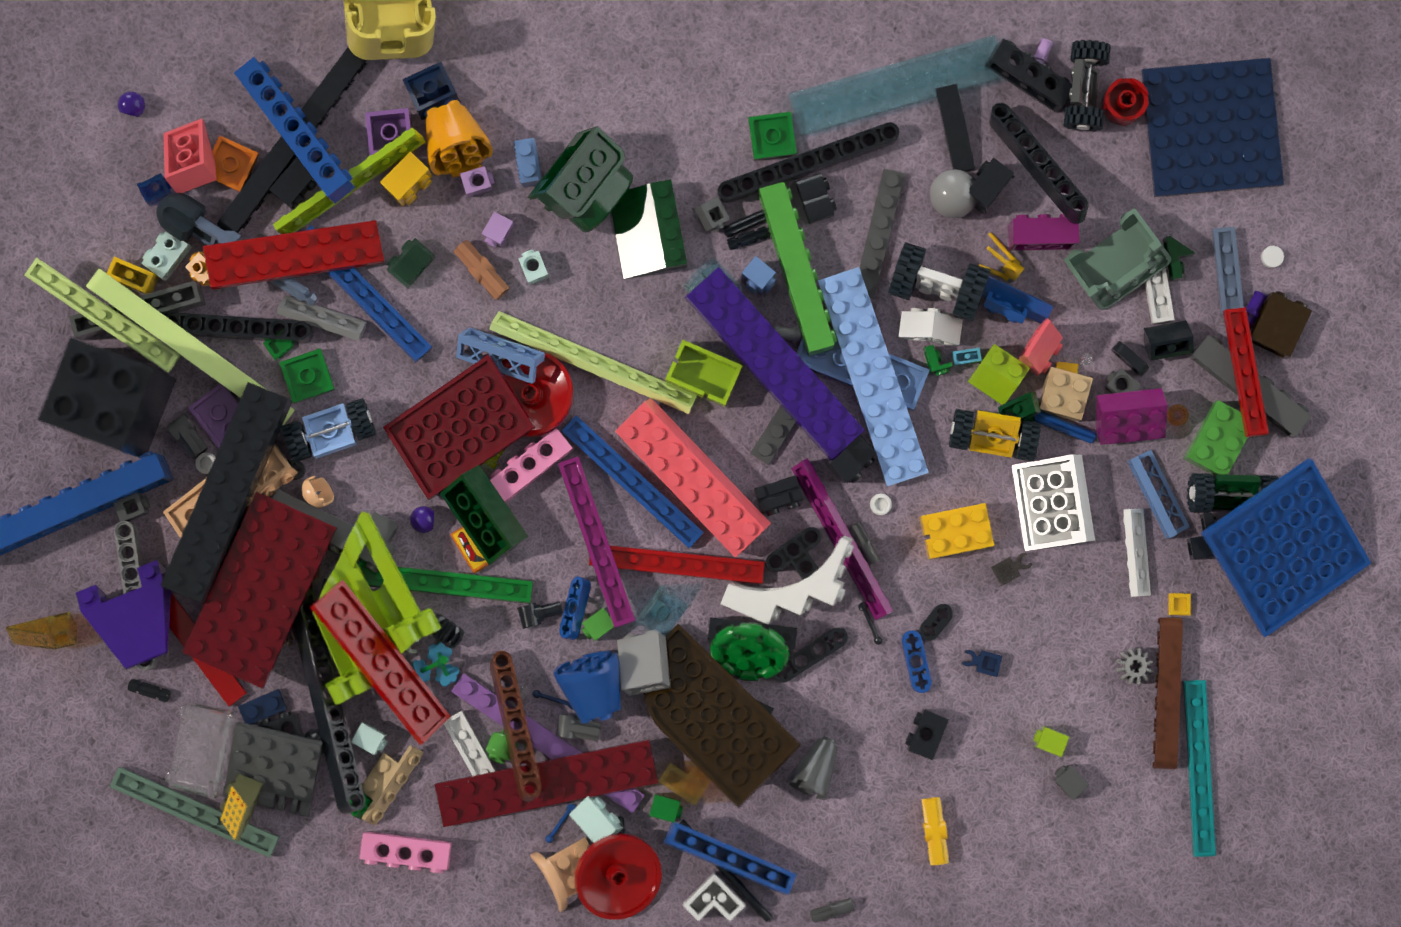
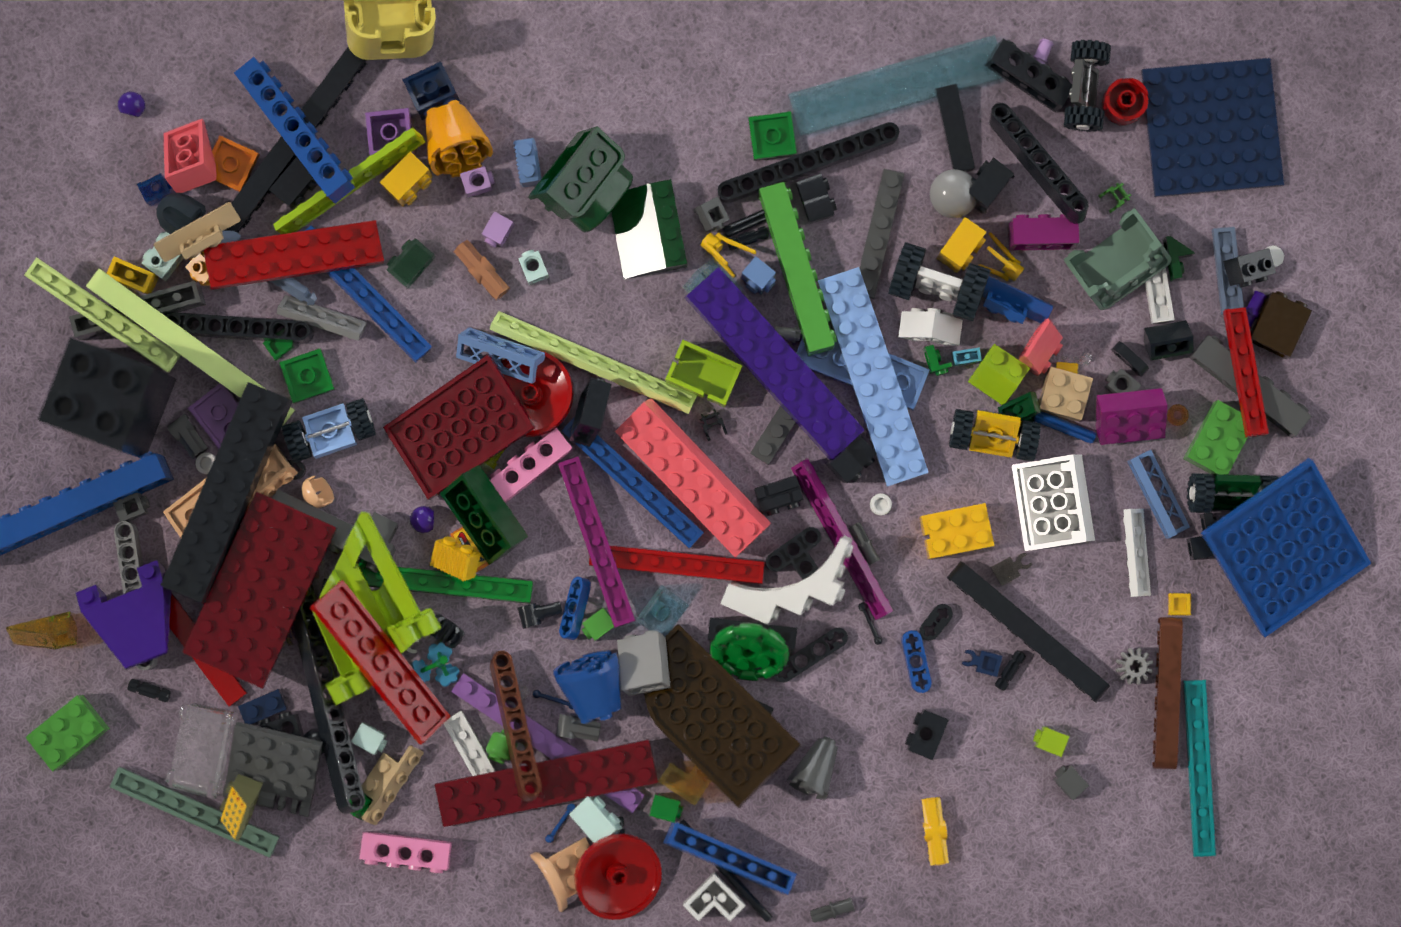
none -> bright green brick [25,695,110,771]
none -> tan bracket [154,202,240,262]
none -> yellow brick [430,536,481,581]
none -> black window [569,377,612,447]
none -> black piece [700,409,728,441]
none -> yellow plant [701,232,756,278]
none -> yellow brick [936,217,986,273]
none -> black beam [947,561,1110,703]
none -> black axle [995,651,1026,691]
none -> bright green piece [1098,183,1131,213]
none -> black brick [1223,248,1276,288]

